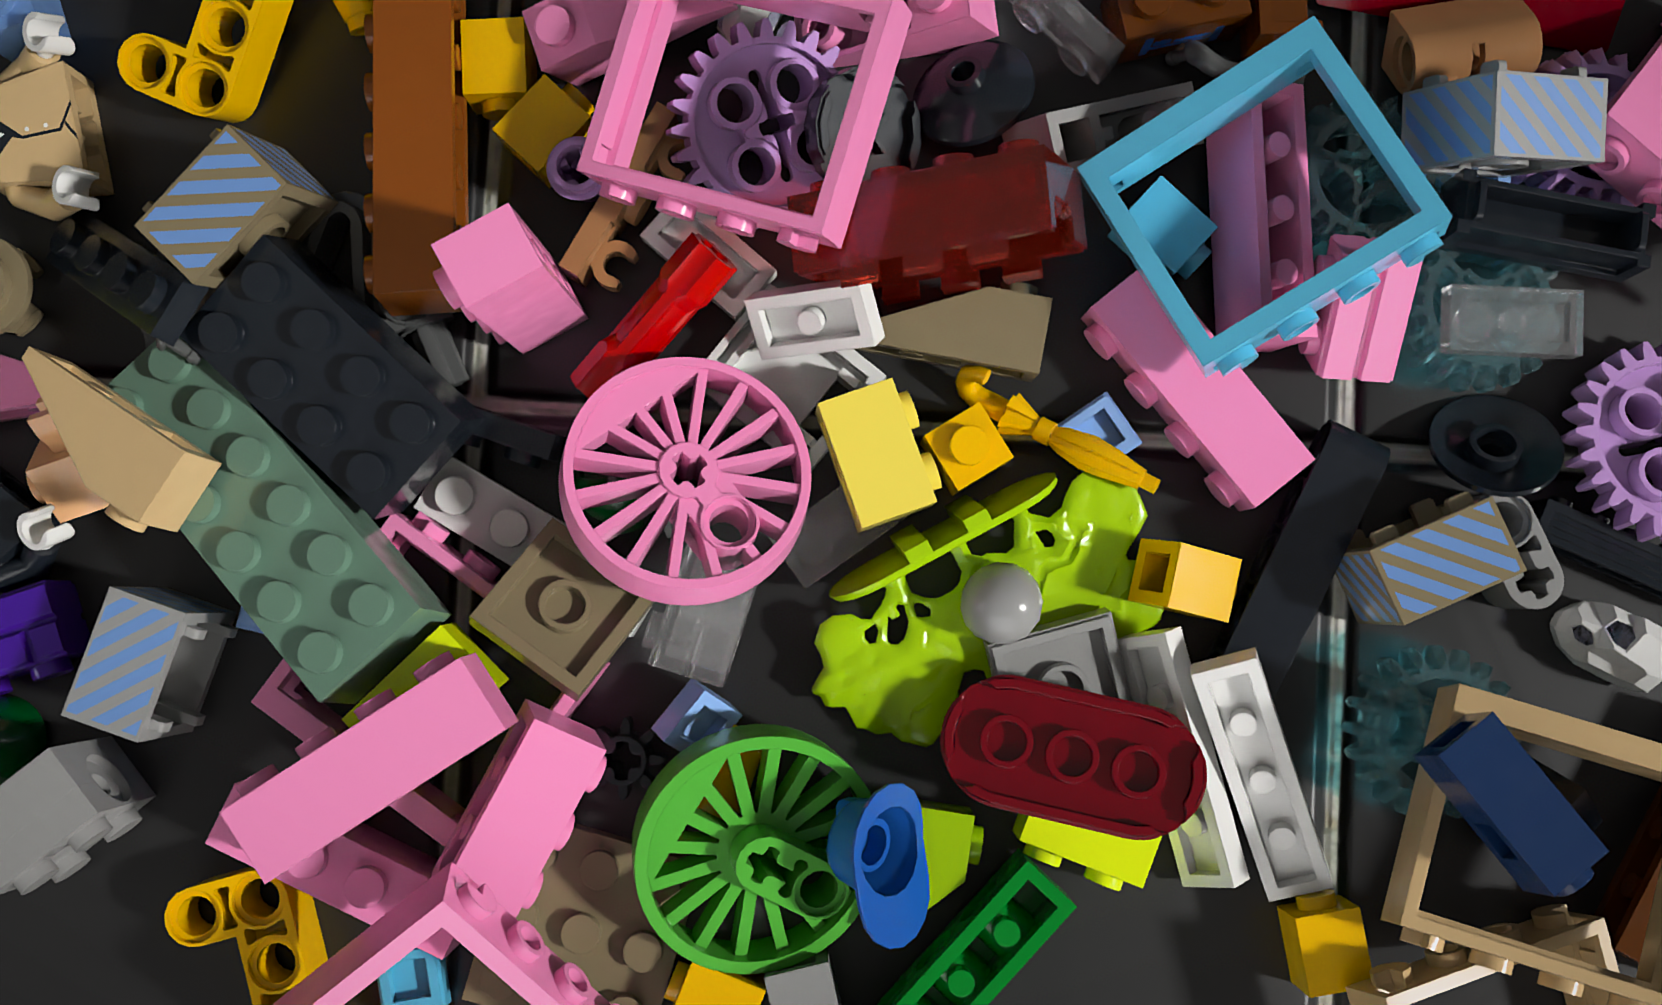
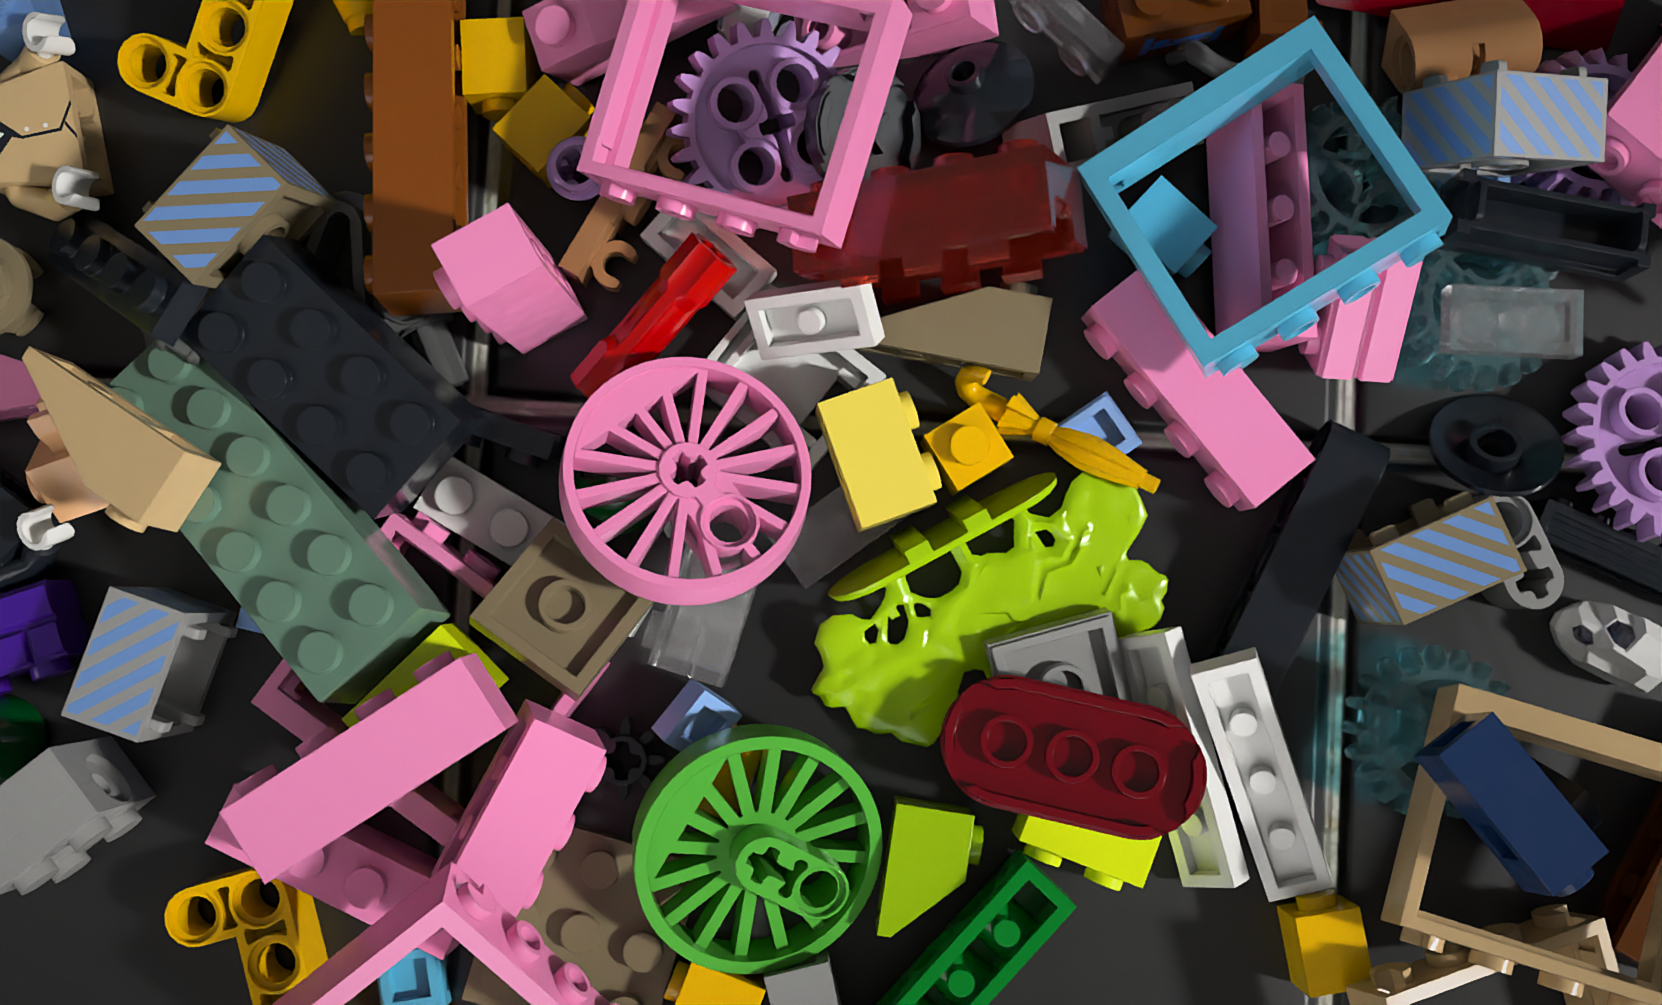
blue piece [826,783,930,949] -> none
light grey piece [960,562,1043,644] -> none
yellow brick [1128,538,1242,623] -> none

